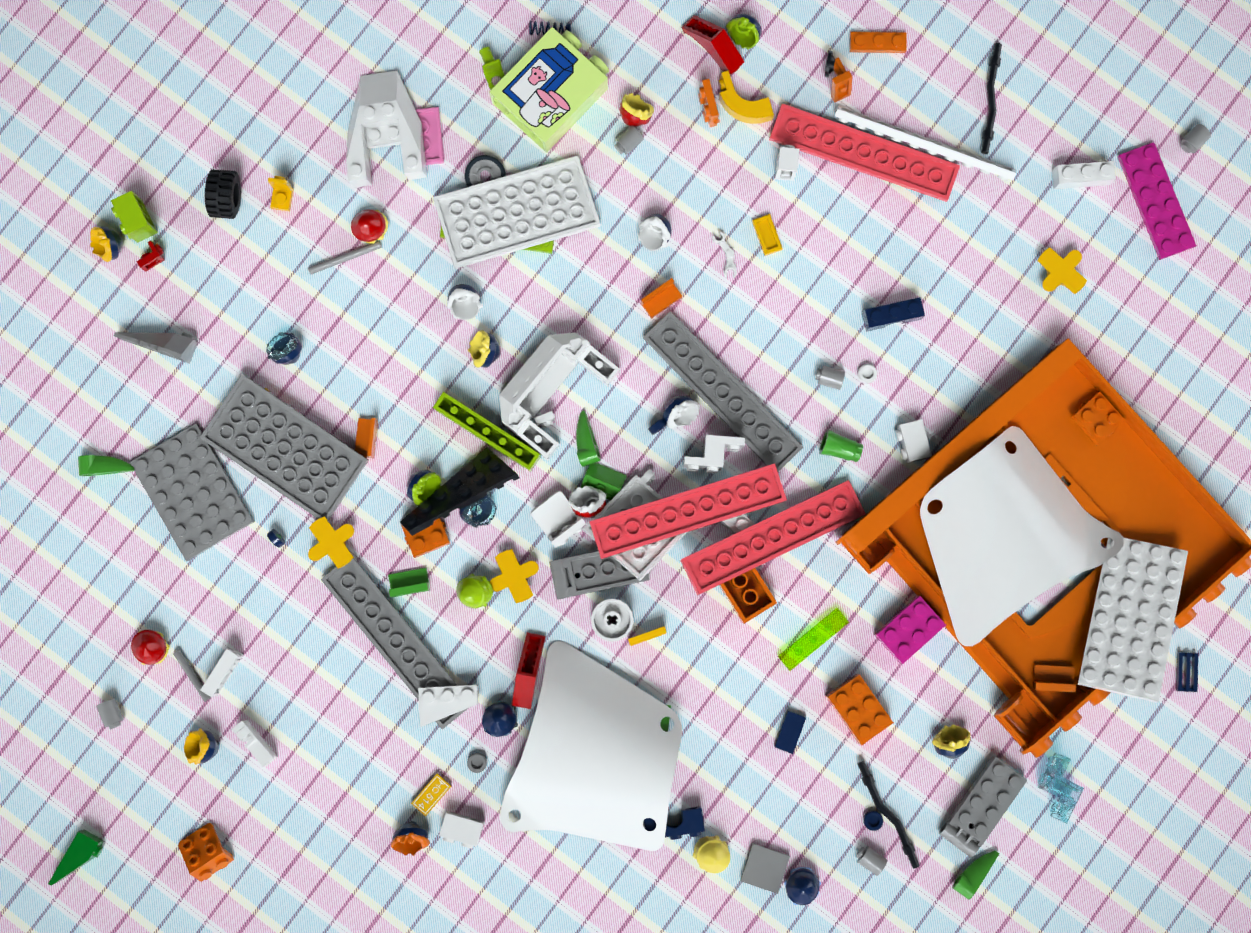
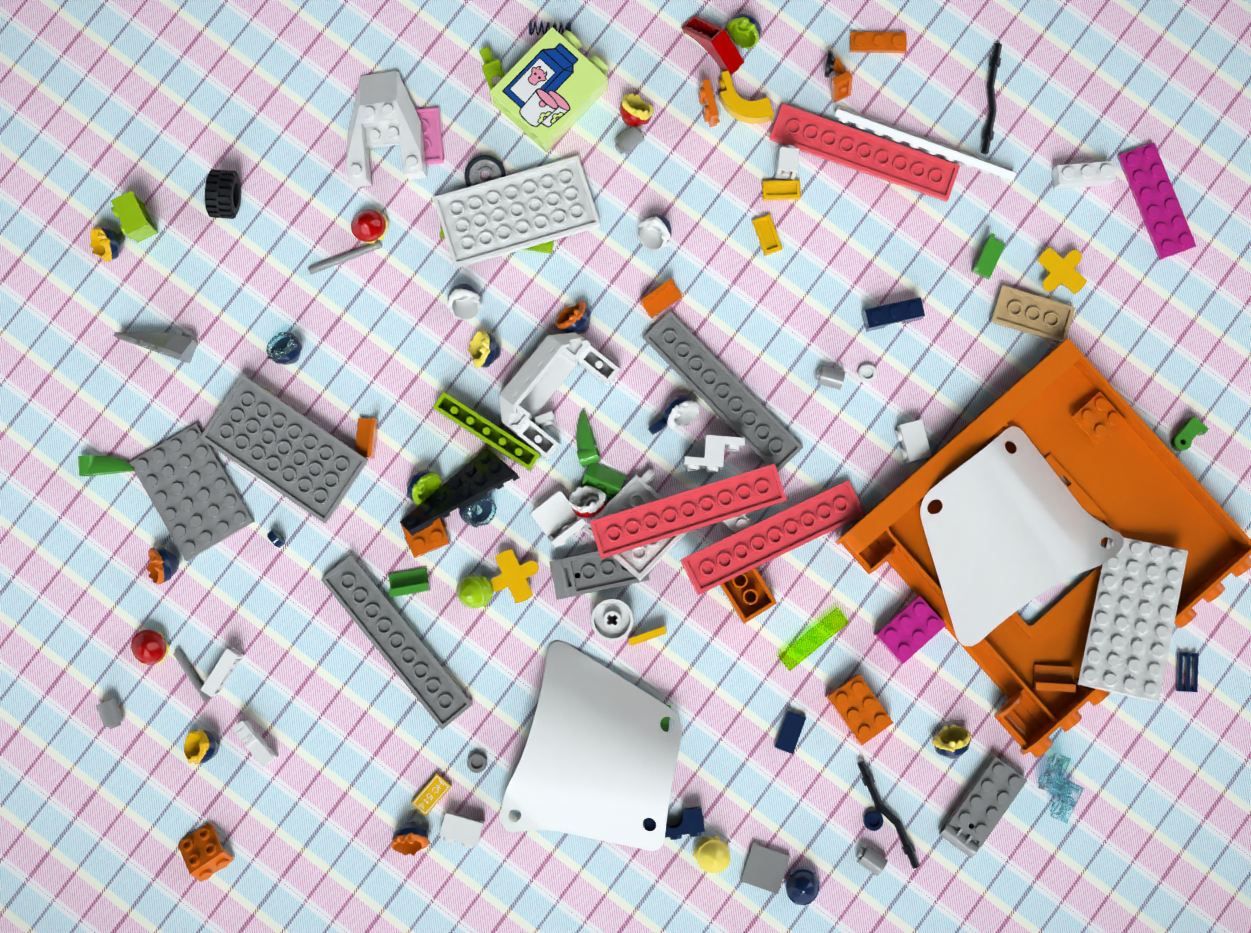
green slope [48,829,104,886] -> none
red bracket [136,240,165,272] -> none
yellow bracket [267,176,294,212] -> none
yellow piece [308,516,354,569] -> none
white wing [418,685,478,727] -> none
dark blue hair [482,700,518,737] -> none
red arch [512,632,546,709] -> none
white piece [712,231,737,279] -> none
bright green plant [819,429,863,462] -> none
bright green piece [952,851,1000,900] -> none
light grey brick [1181,124,1211,153] -> none
none -> hair [147,547,179,585]
none -> hair [556,301,591,335]
none -> yellow tile [762,180,801,201]
none -> bright green panel [971,233,1006,280]
none -> tan plate [990,285,1075,344]
none -> bright green leg [1170,416,1209,452]

